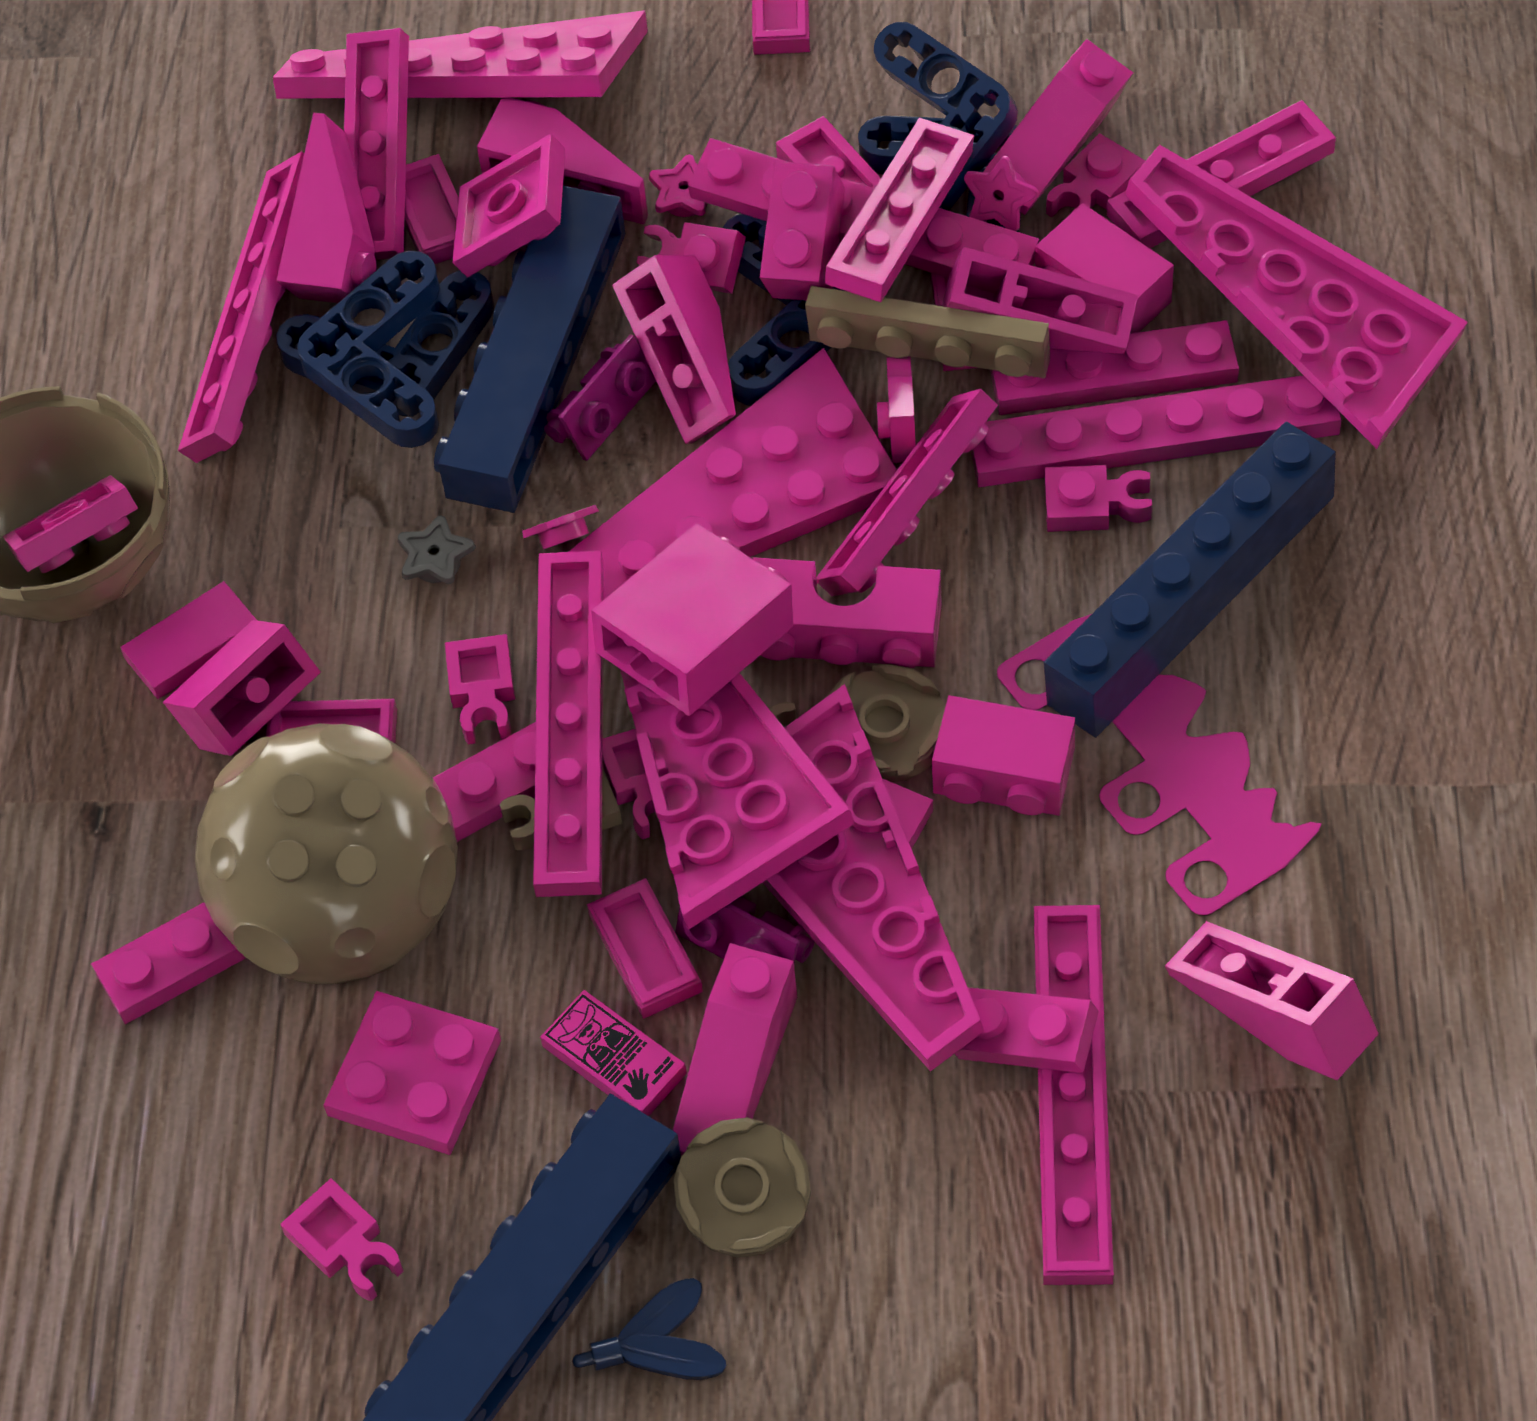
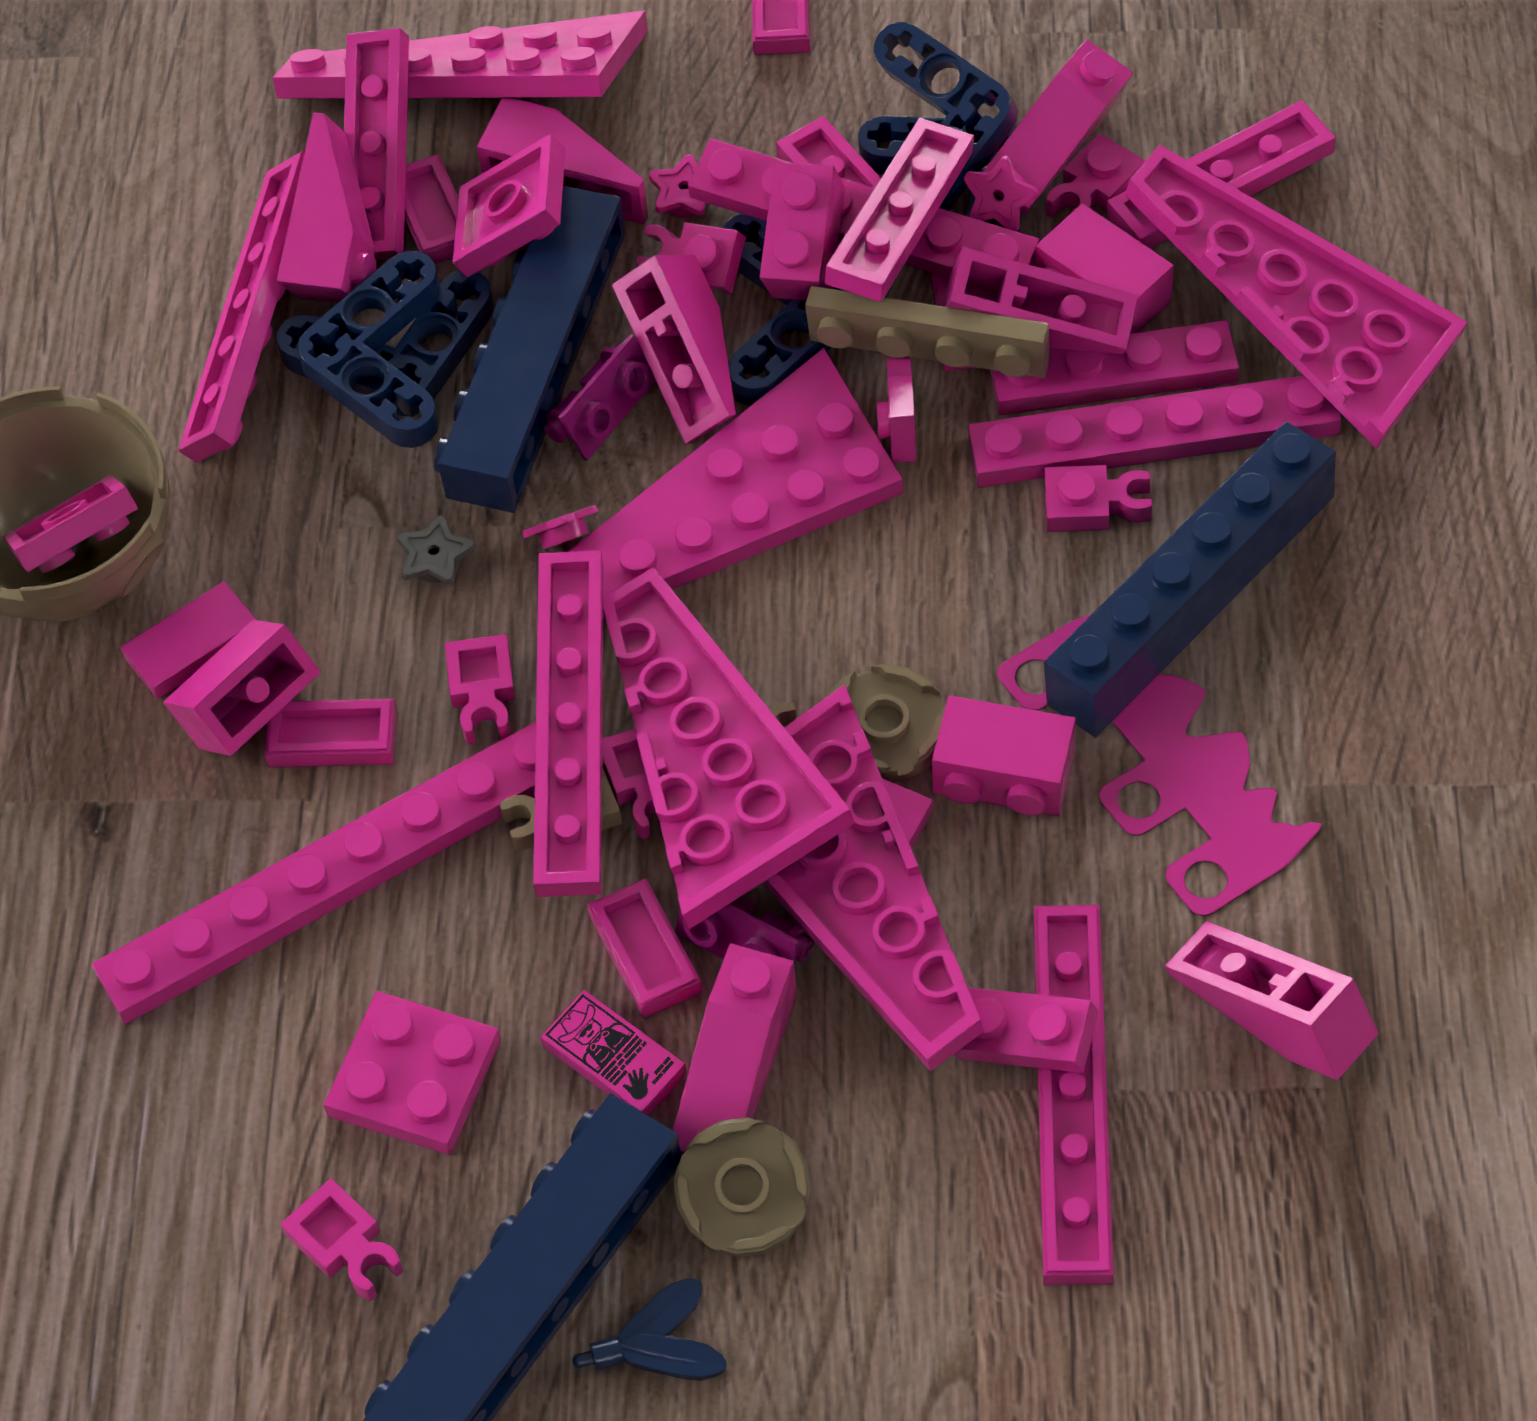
dark tan rock [195,723,458,984] -> none
dark pink brick [591,523,793,716] -> none
dark pink arch [753,557,942,668] -> none
dark pink plate [816,389,998,596] -> none

